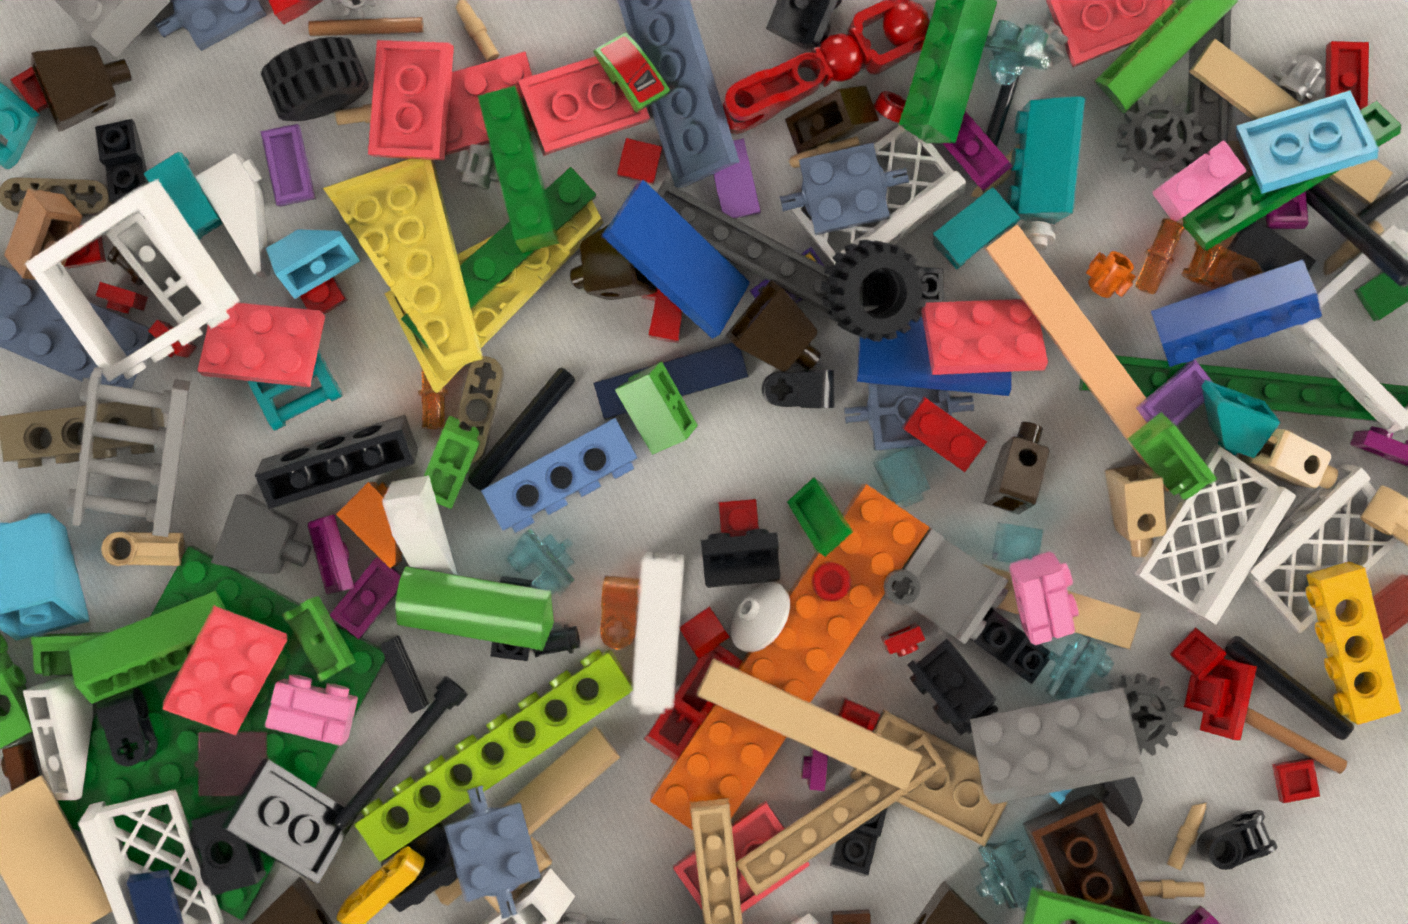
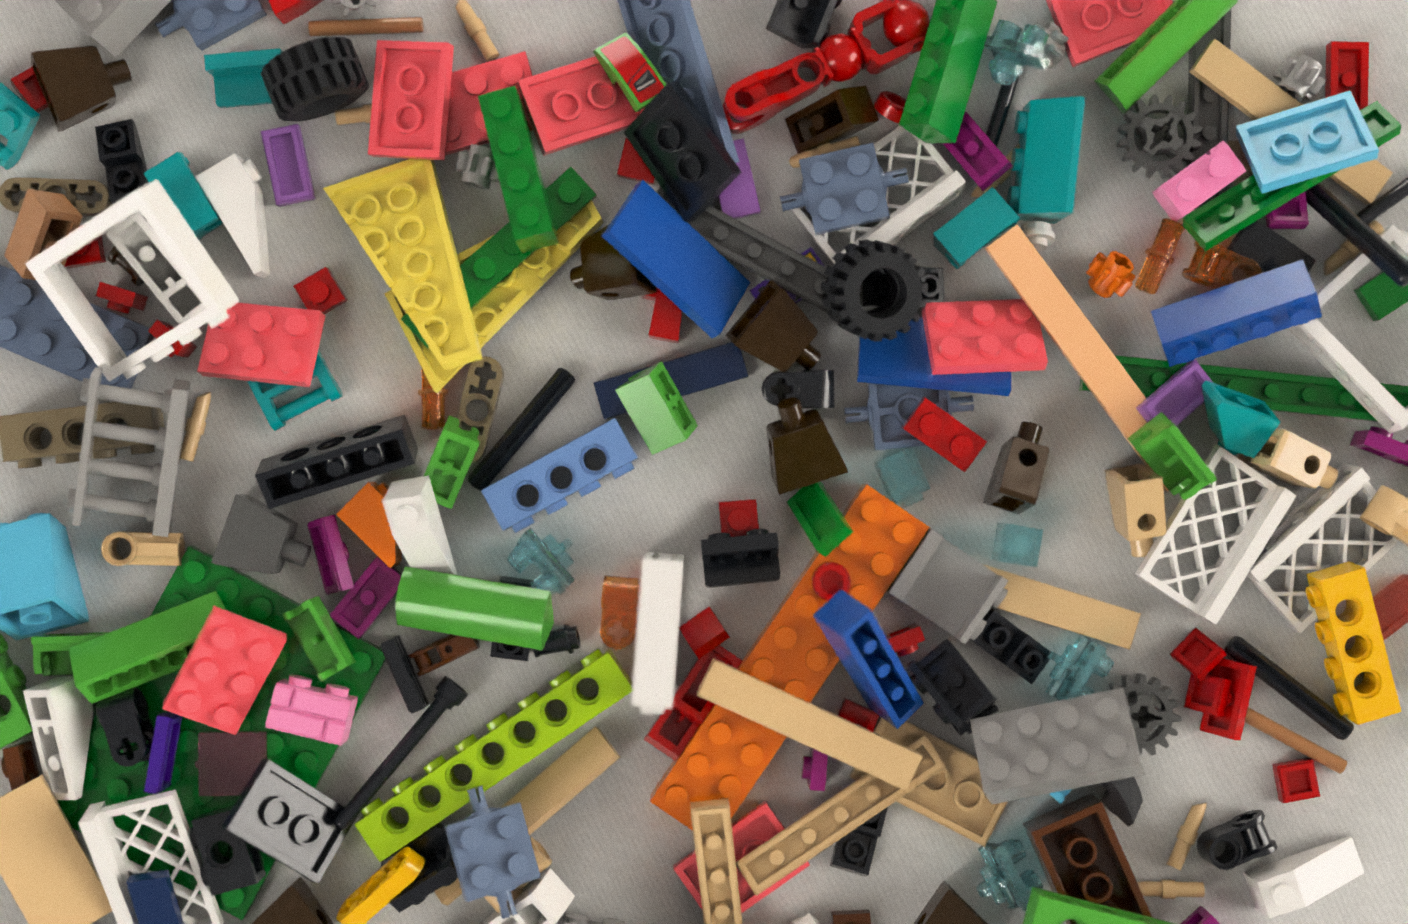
medium azure slope [266,229,360,299] -> none
white dish [731,582,790,653] -> none
dark grey bush [883,569,920,605] -> none
bright pink brick [1009,552,1079,645] -> none
none -> dark purple tile [144,711,182,794]
none -> tan piece [180,392,211,462]
none -> teal panel [204,48,283,108]
none -> reddish brown bar [408,634,480,677]
none -> black plate [624,81,742,222]
none -> dark brown torso [766,397,848,495]
none -> blue brick [813,589,924,729]
none -> white slope [1243,836,1364,919]

